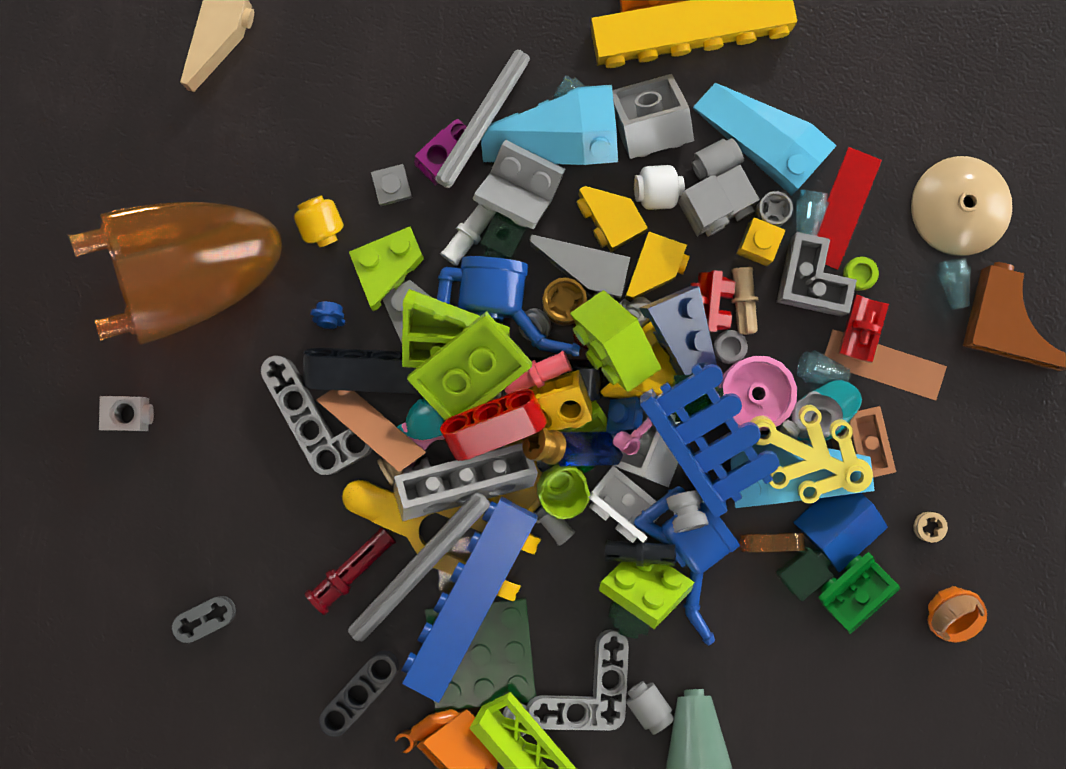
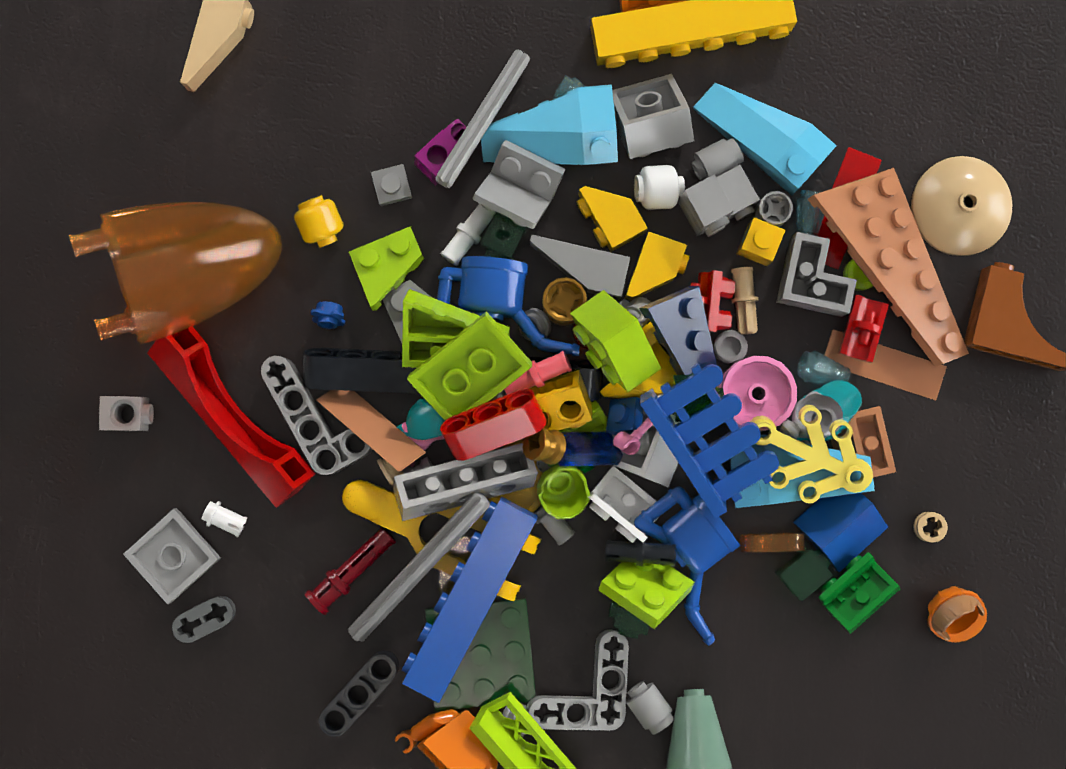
light grey wheel [666,490,708,533] -> none
clear light blue cone [937,258,971,309] -> none
none -> light grey plate [123,508,221,604]
none -> red arch [147,319,316,508]
none -> white pin [201,501,248,537]
none -> nougat wing [808,168,969,367]

